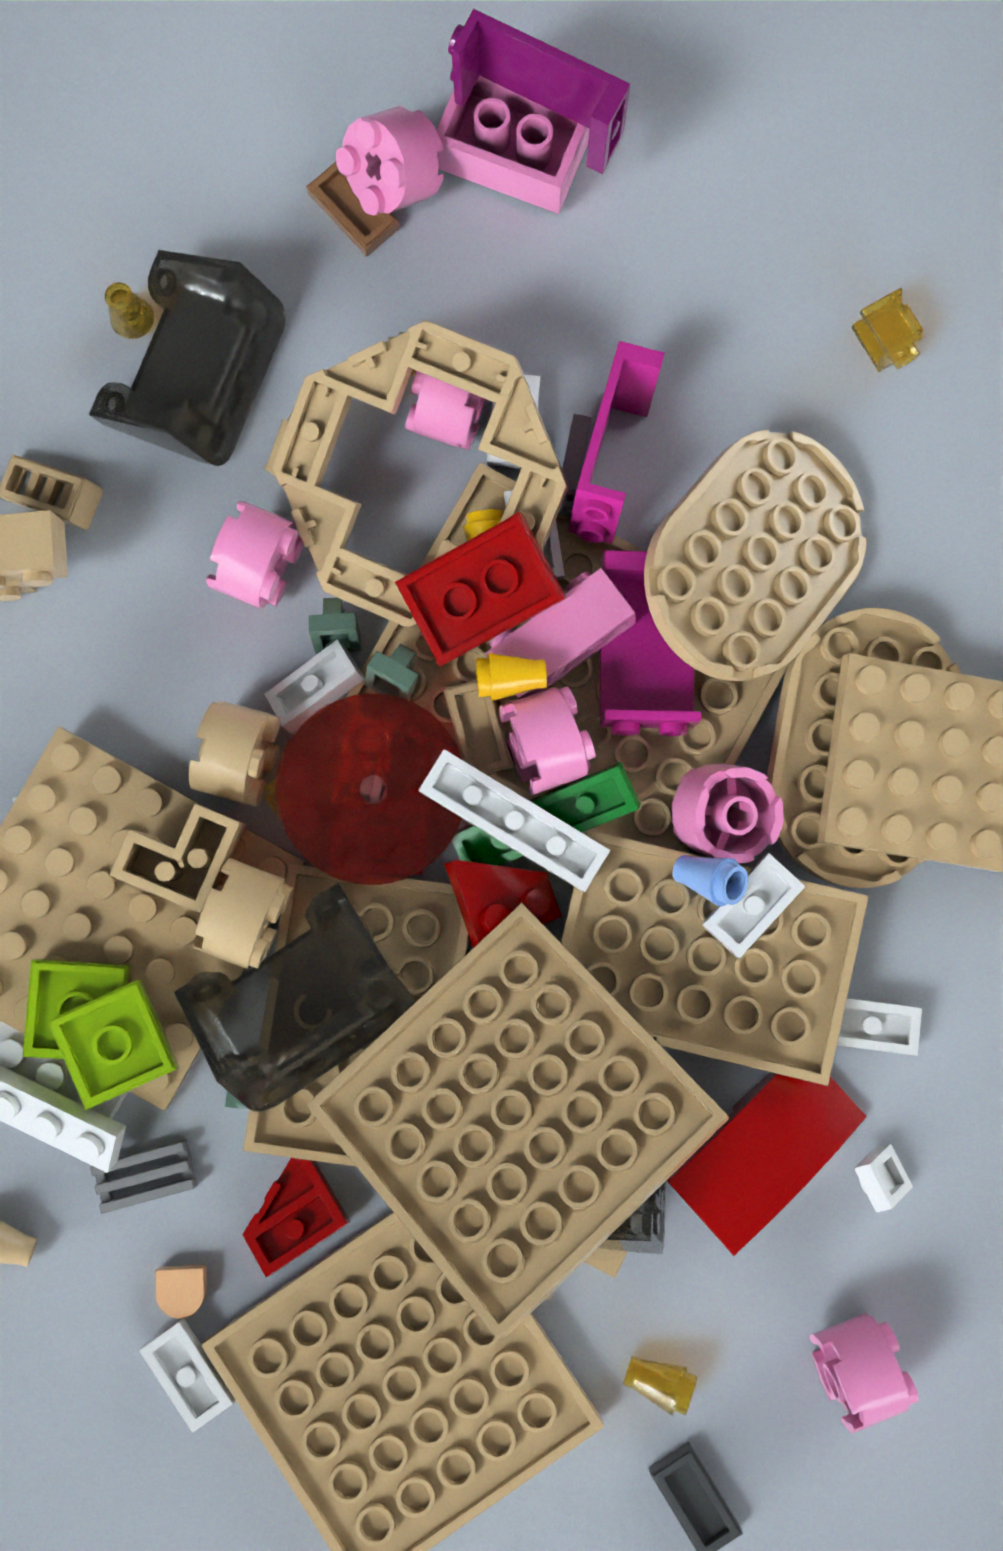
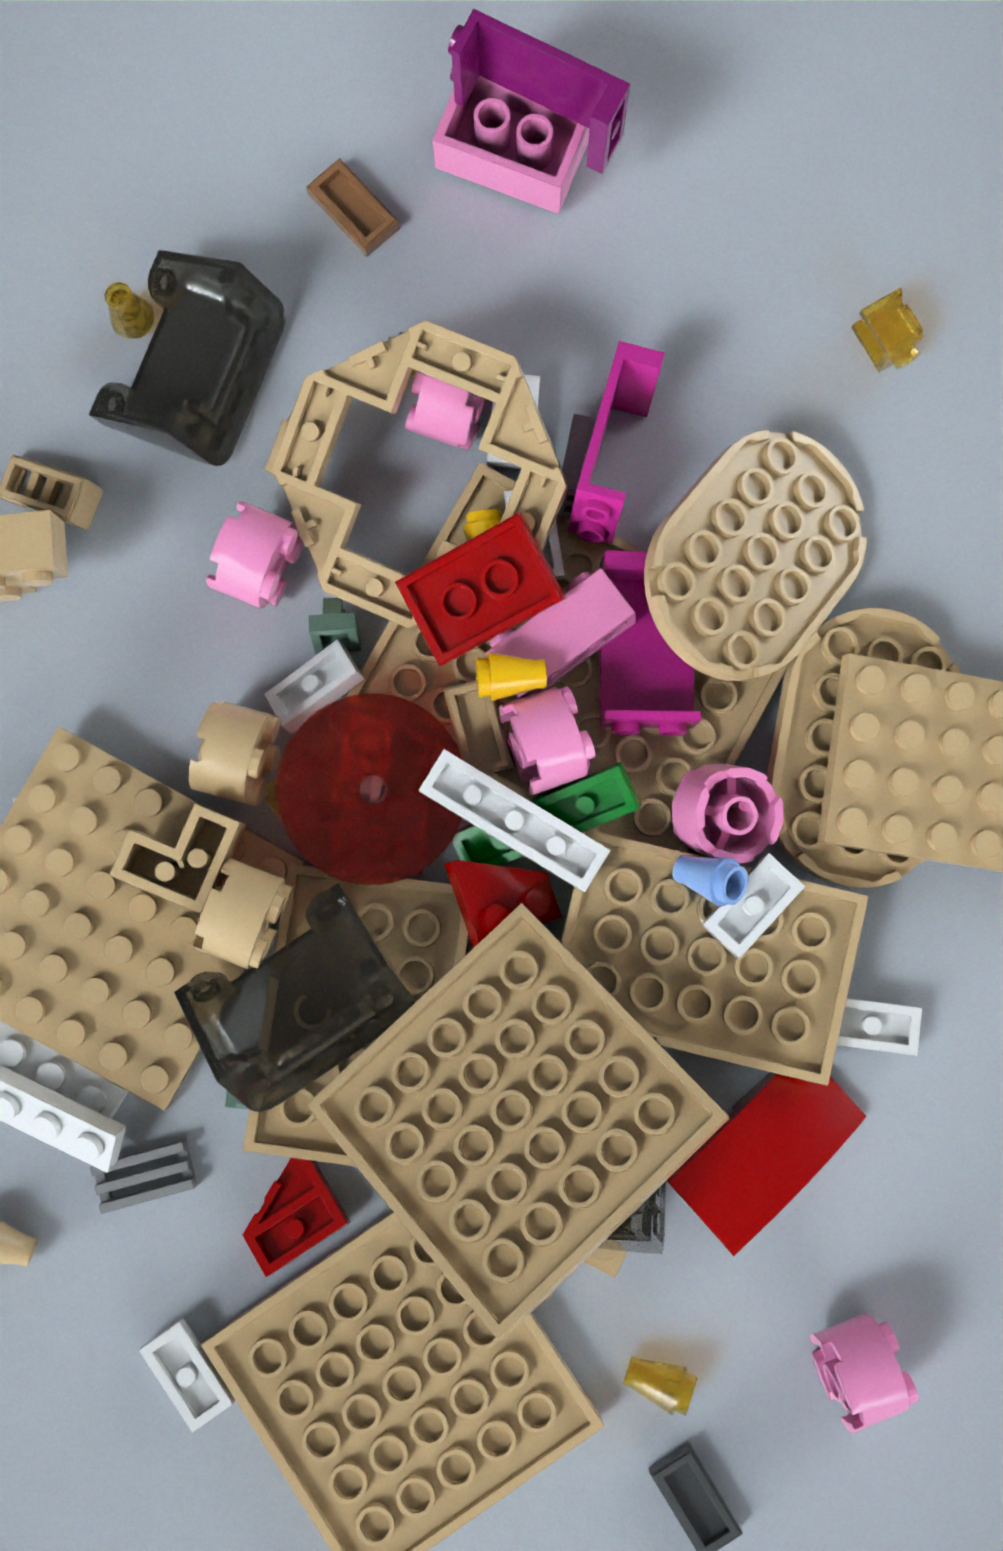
lime tile [23,959,131,1059] -> none
lime tile [47,979,179,1110] -> none
light nougat tile [155,1264,207,1319] -> none
bright pink brick [336,106,444,216] -> none
sand green tile [364,643,418,708] -> none
white plate [854,1144,913,1212] -> none

